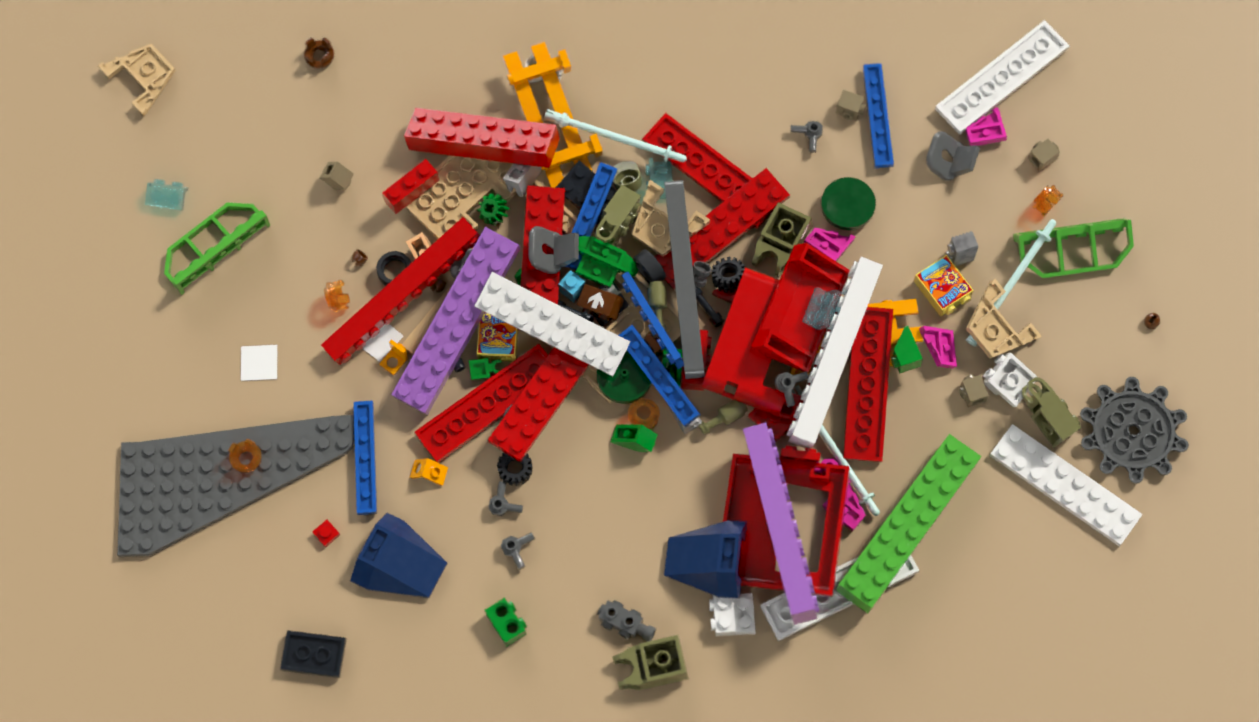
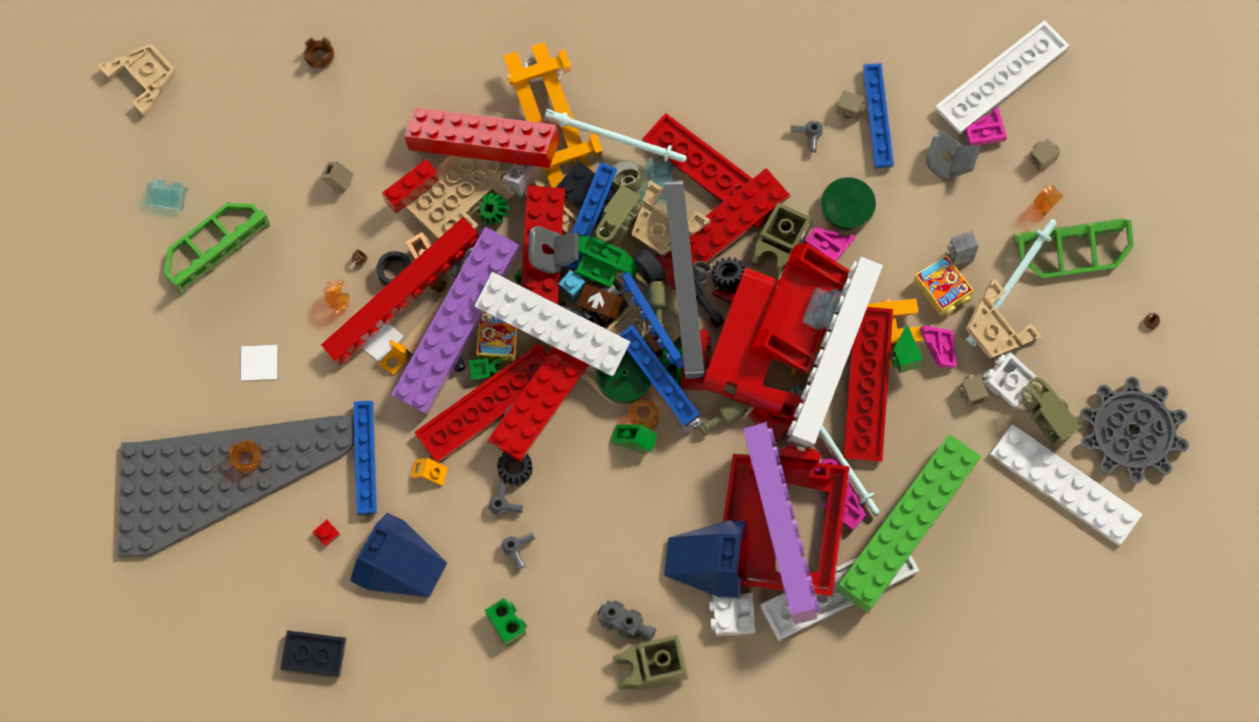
dark grey piece [774,372,808,407] -> none

